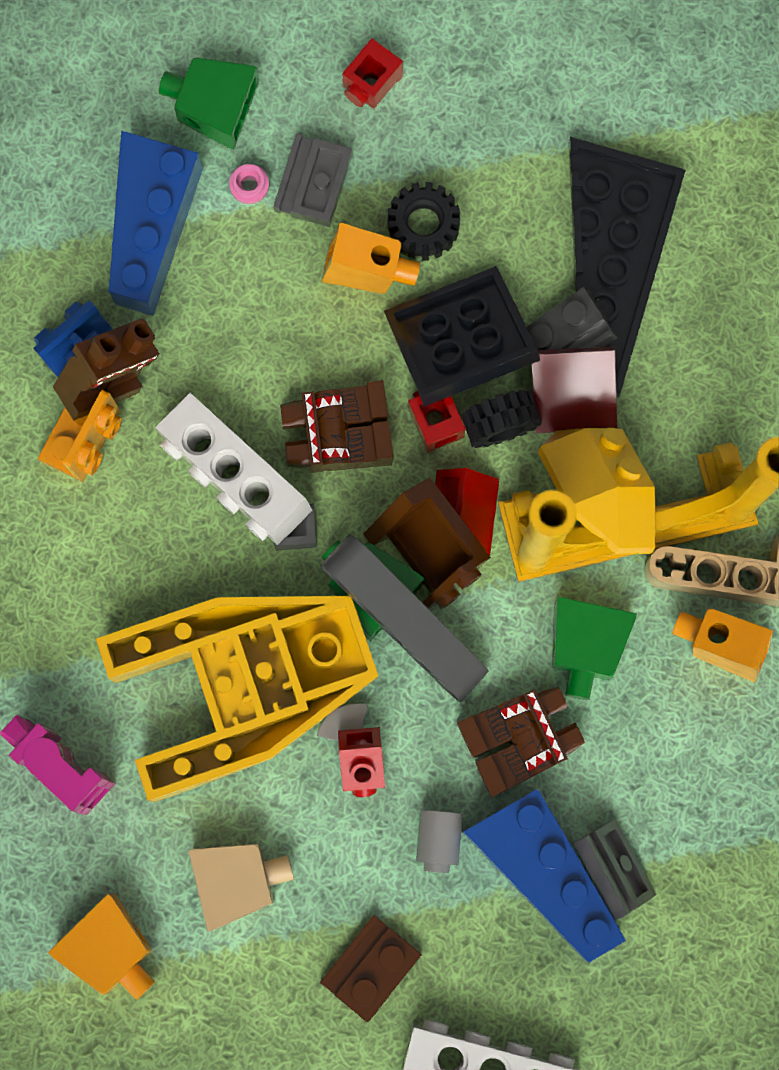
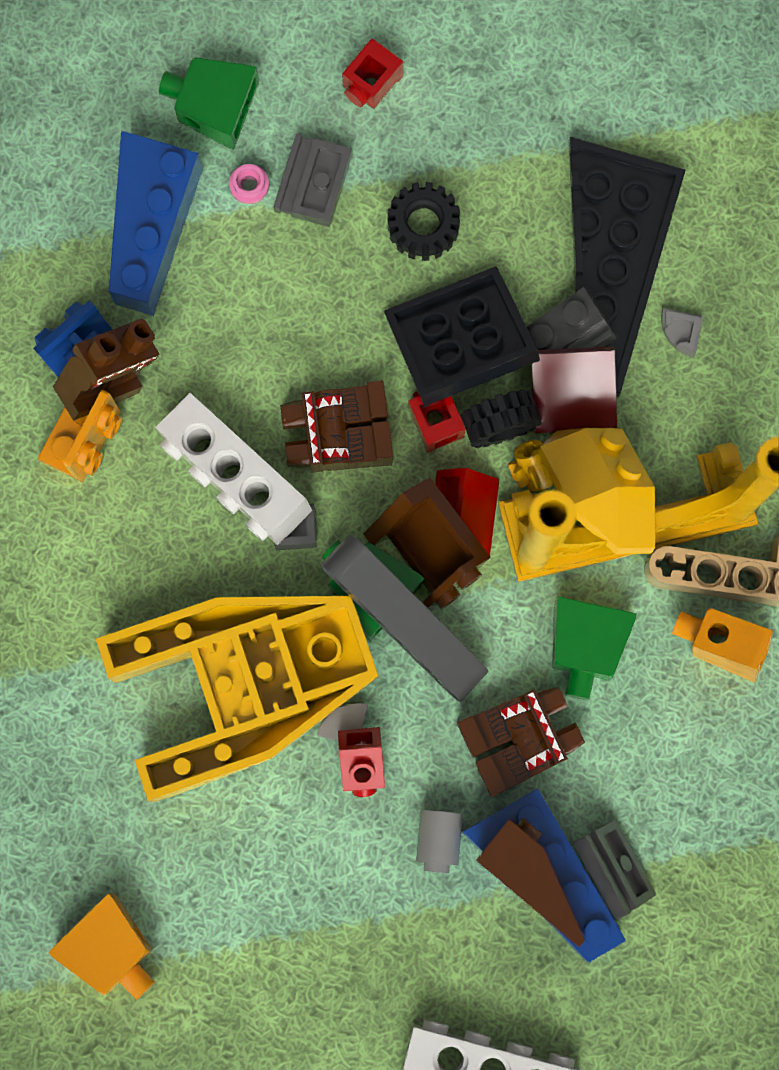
dark pink hips [0,715,115,815] -> none
tan torso [189,844,294,932] -> none
reddish brown plate [320,915,422,1023] -> none
light orange torso [321,223,420,294] -> none
none -> reddish brown slope [476,818,586,947]
none -> yellow gear [508,440,554,492]
none -> light grey tile [661,308,703,358]

